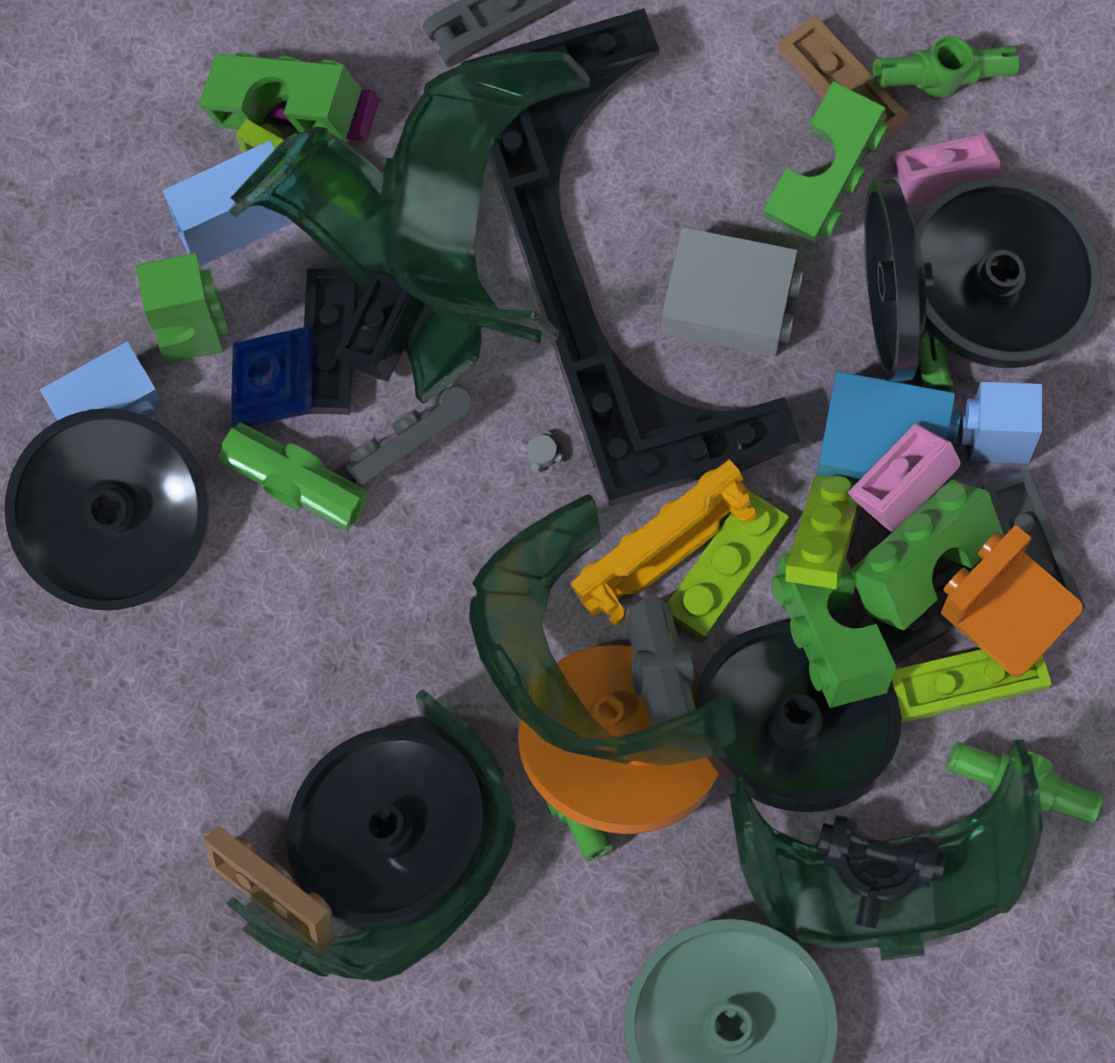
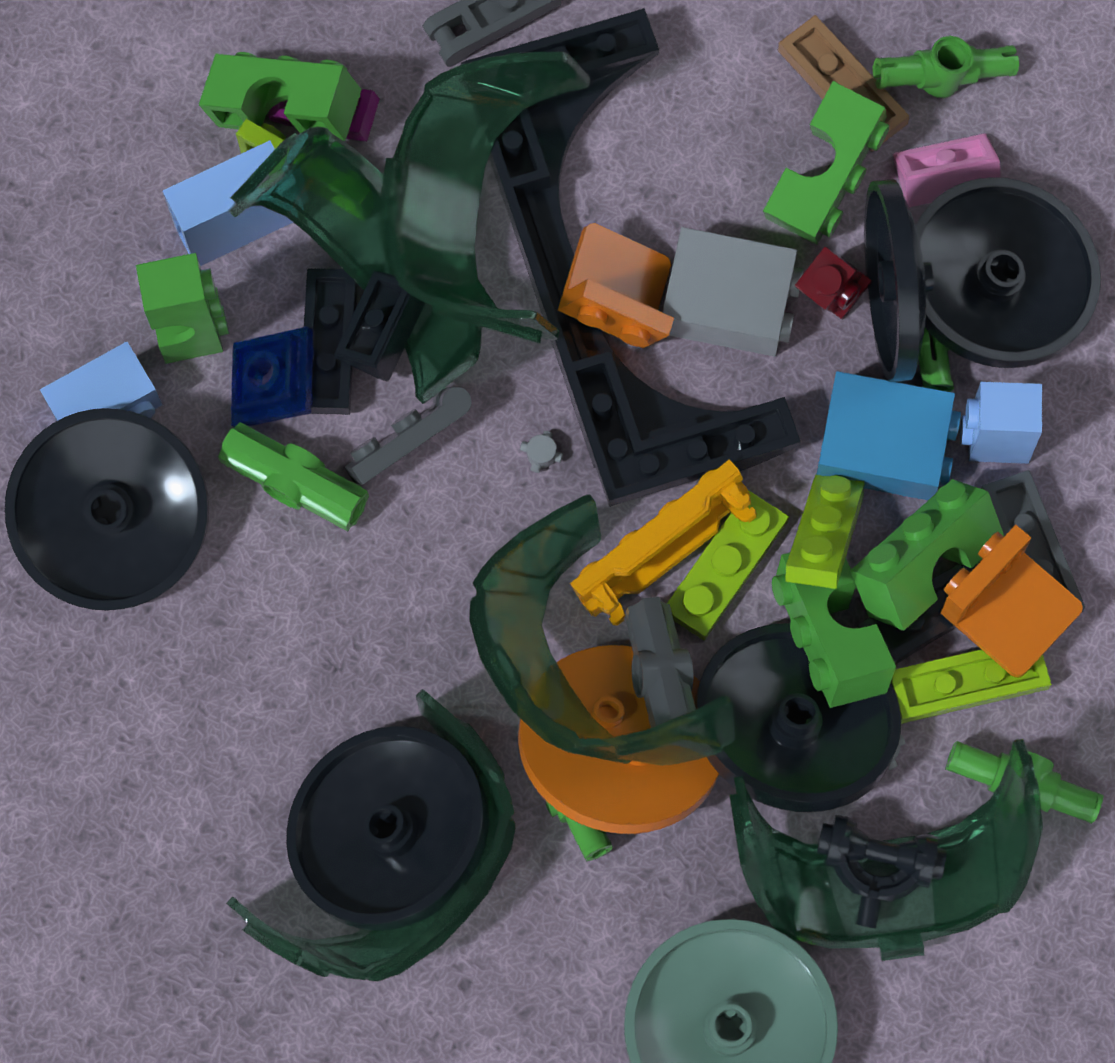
medium nougat plate [204,825,335,953] -> none
bright pink slope [848,423,960,532] -> none
none -> orange bracket [558,223,674,349]
none -> dark red brick [794,247,873,320]

